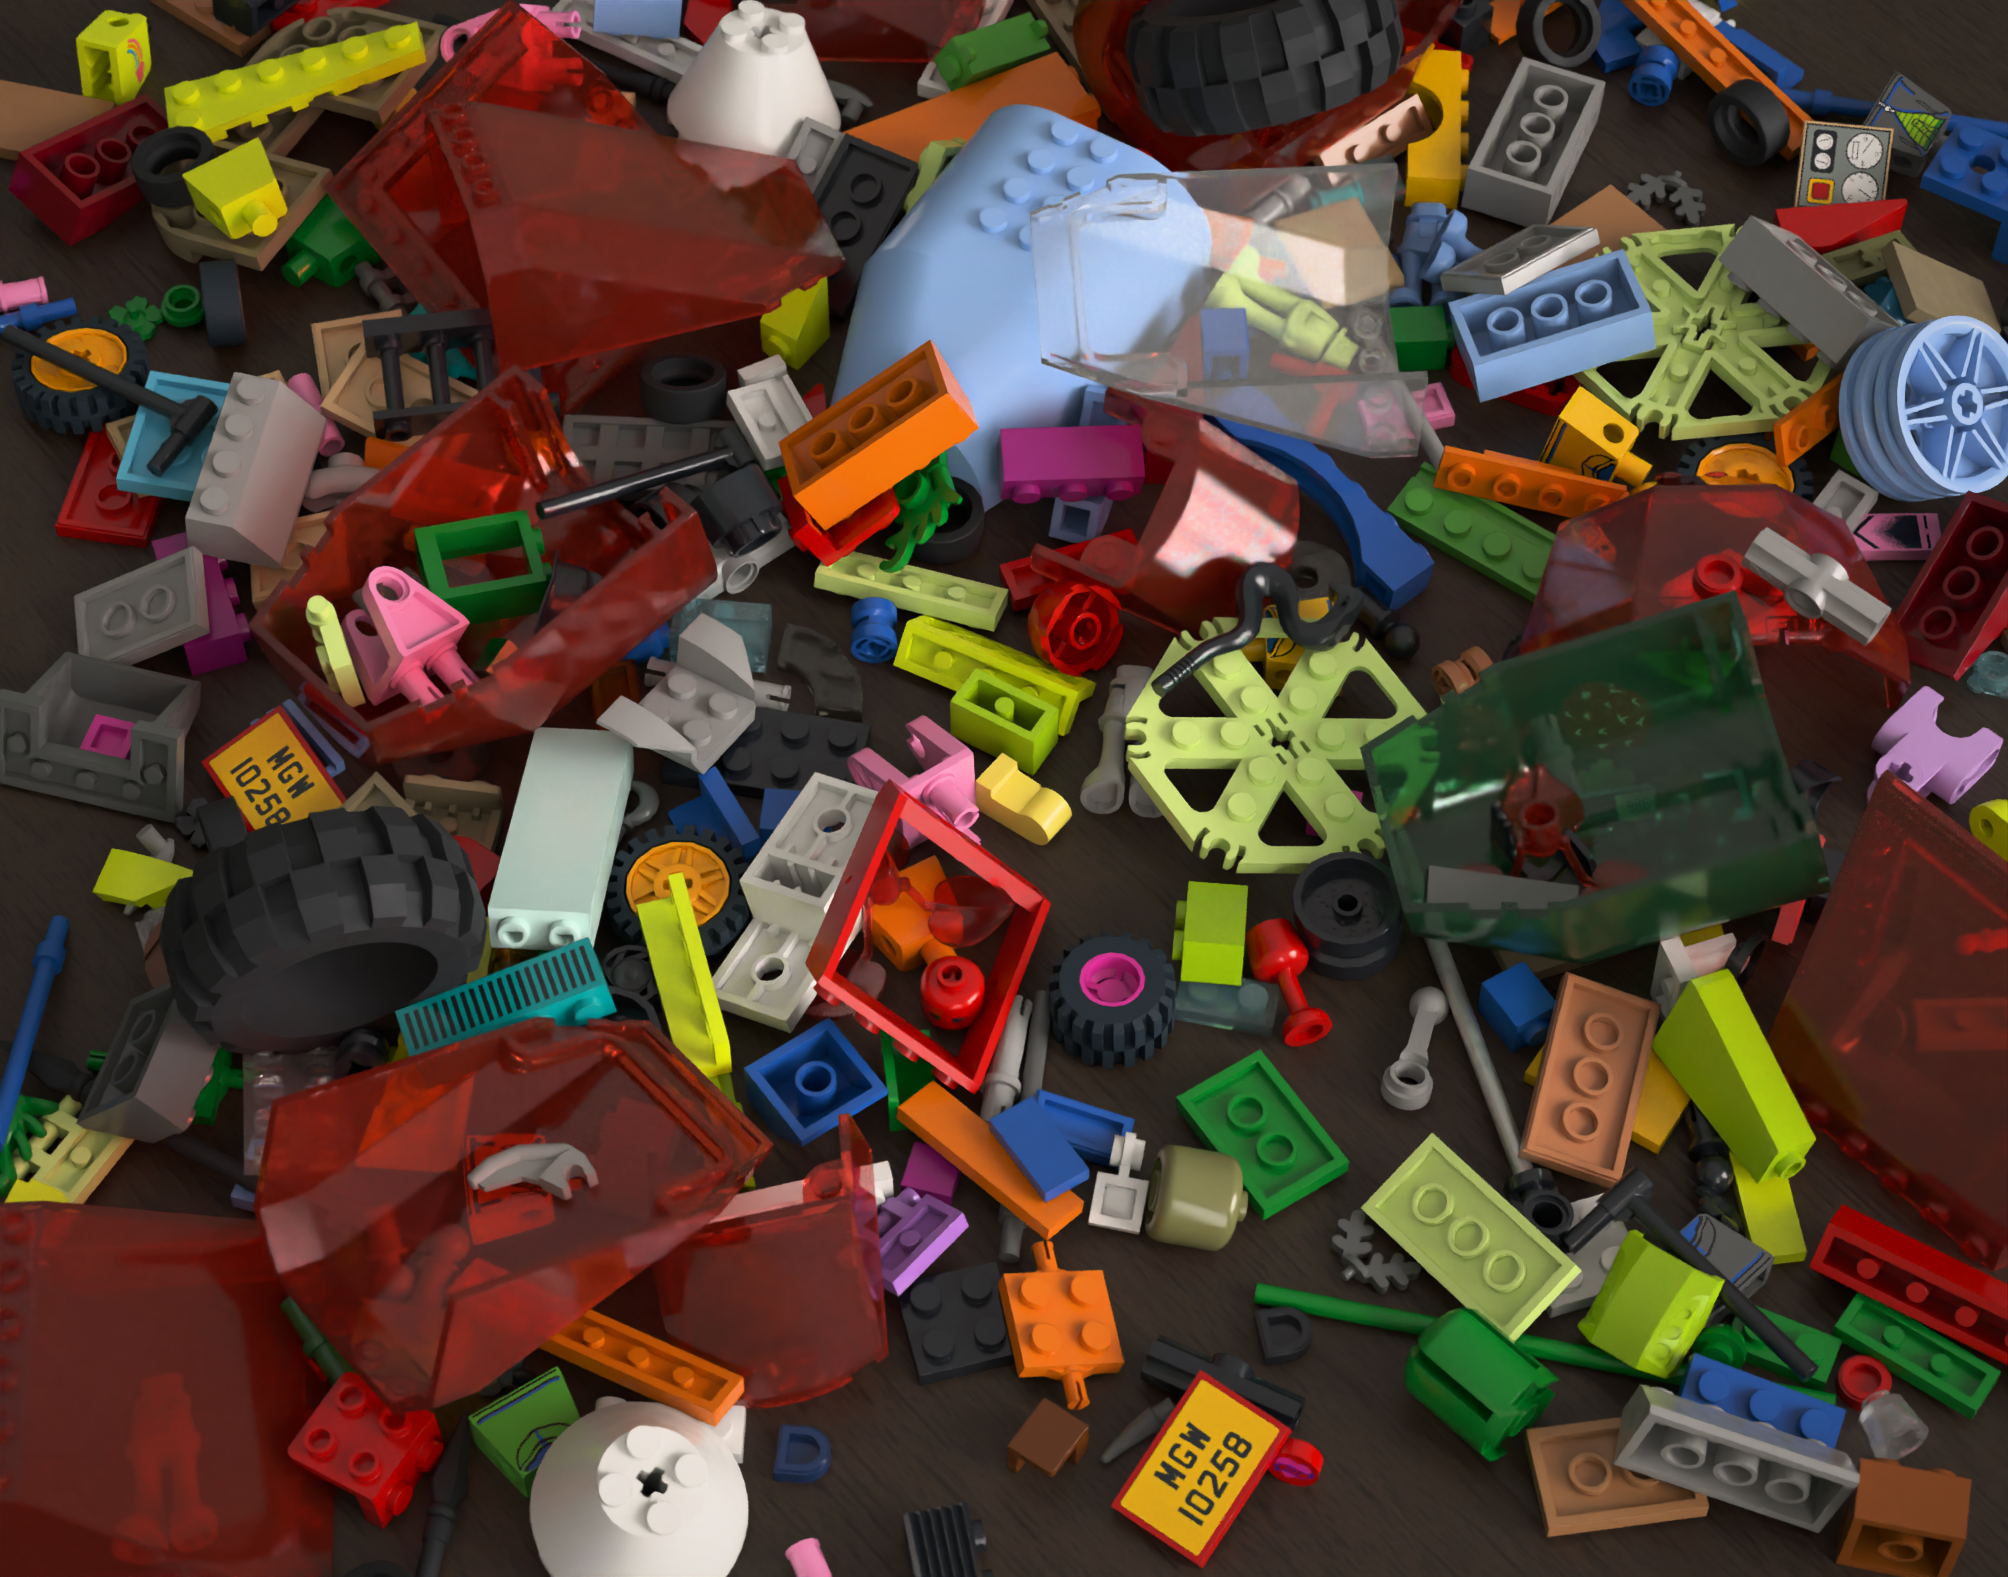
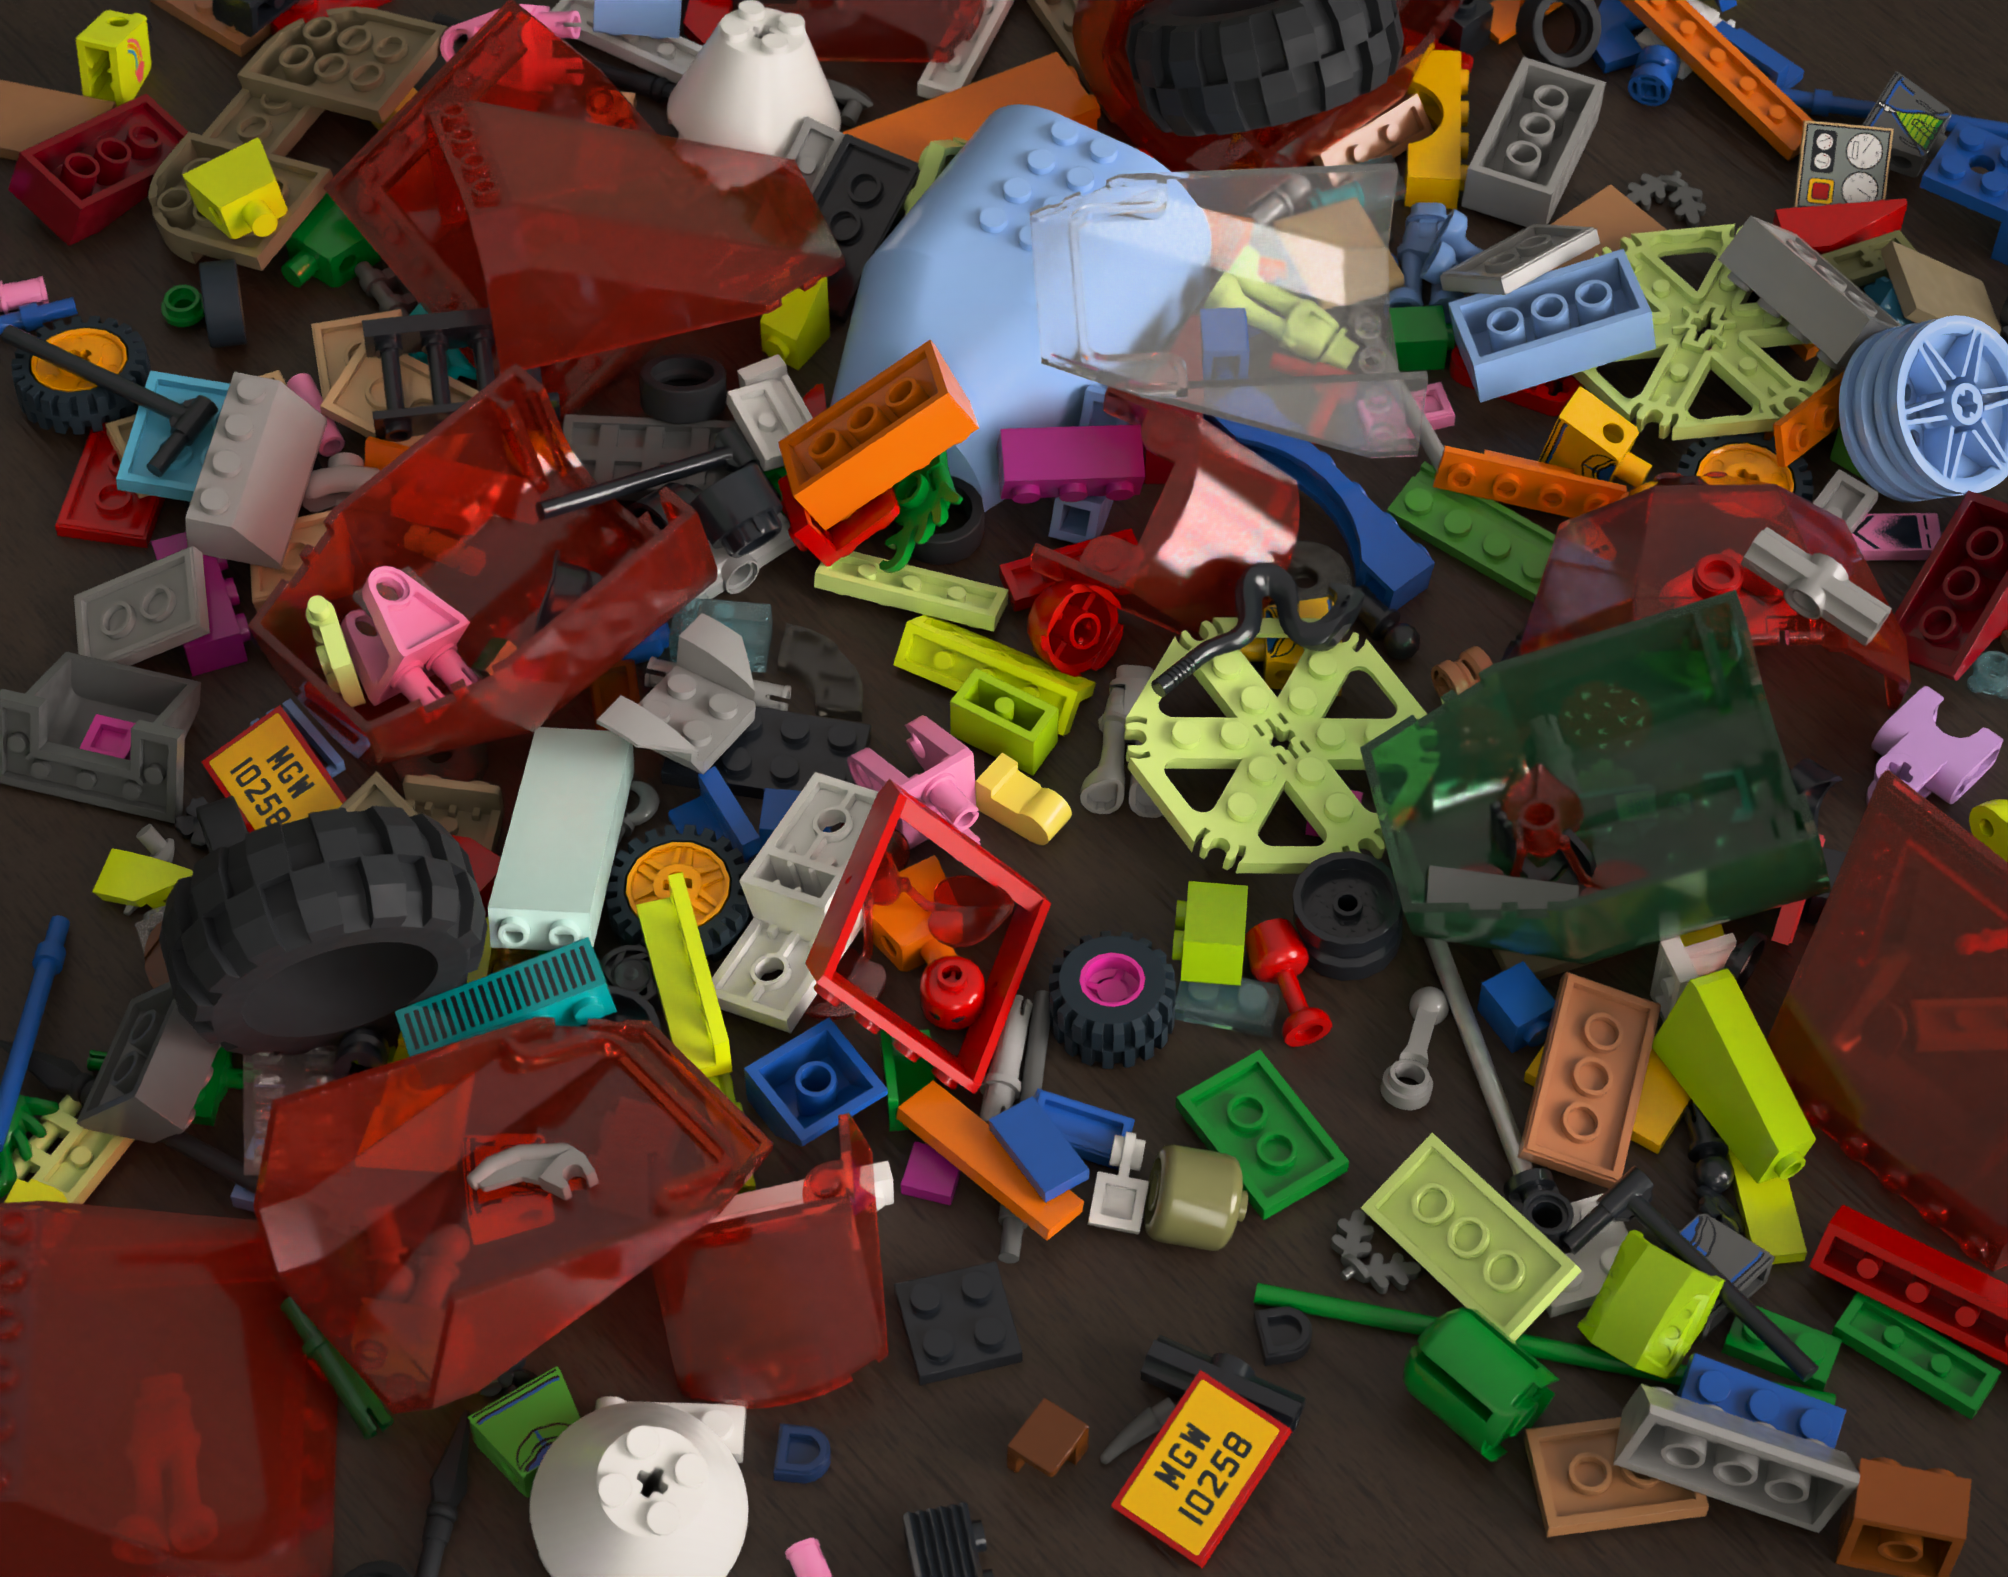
green plant [108,295,164,341] -> none
black tyre [131,126,218,208] -> none
neon yellow wing [164,22,427,143] -> none
red bracket [288,1372,445,1530] -> none
green window [414,509,552,625] -> none
orange plate [447,1259,744,1427] -> none
medium lavender plate [836,1187,969,1297] -> none
blue wheel [851,597,898,663] -> none
bright green brick [933,12,1051,91] -> none
orange plate [998,1241,1124,1410] -> none
red tile [1268,1438,1323,1486] -> none
green plate [1692,1323,1747,1370] -> none
black tyre [1707,78,1790,167] -> none
red tile [1835,1355,1892,1411] -> none
clear hat [1859,1390,1929,1460] -> none

